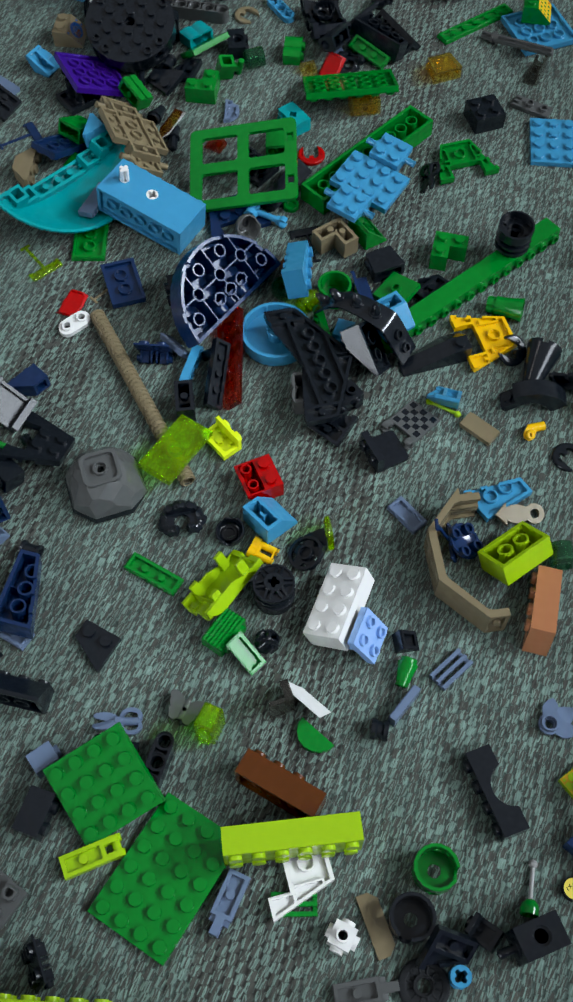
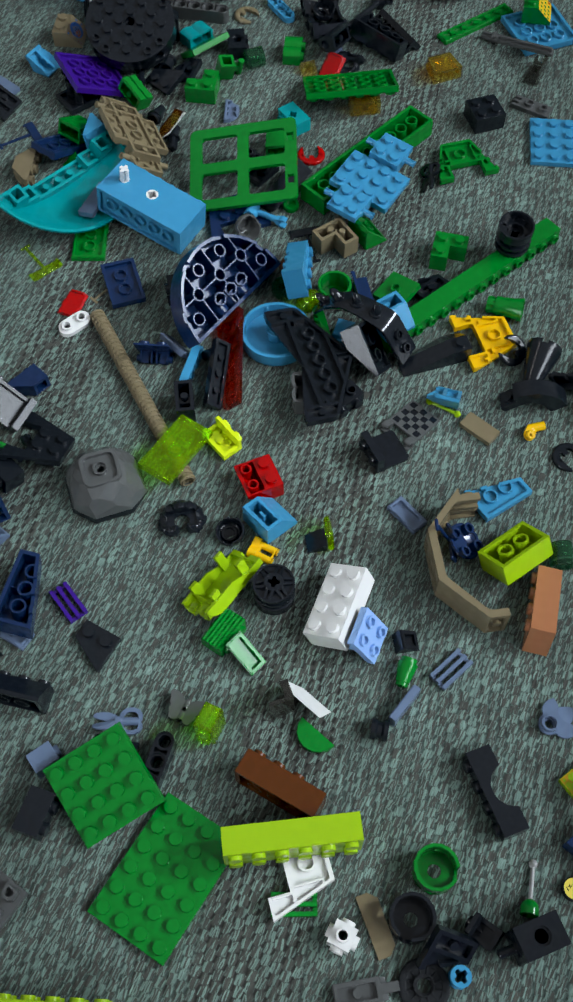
black bush [18,540,44,557] -> none
black hinge [21,934,55,995] -> none
lime plate [58,833,126,881] -> none
green tile [124,552,184,597] -> none
clear red slope [204,139,227,154] -> none
sand blue hinge [208,868,251,939] -> none
black gear [255,629,280,654] -> none
black wheel [288,535,324,571] -> none
black wing [308,414,359,448] -> none
green tile [347,34,391,70] -> none
black torso [364,245,405,284] -> none
brick [495,503,545,526] -> none
none -> dark purple tile [49,581,88,624]

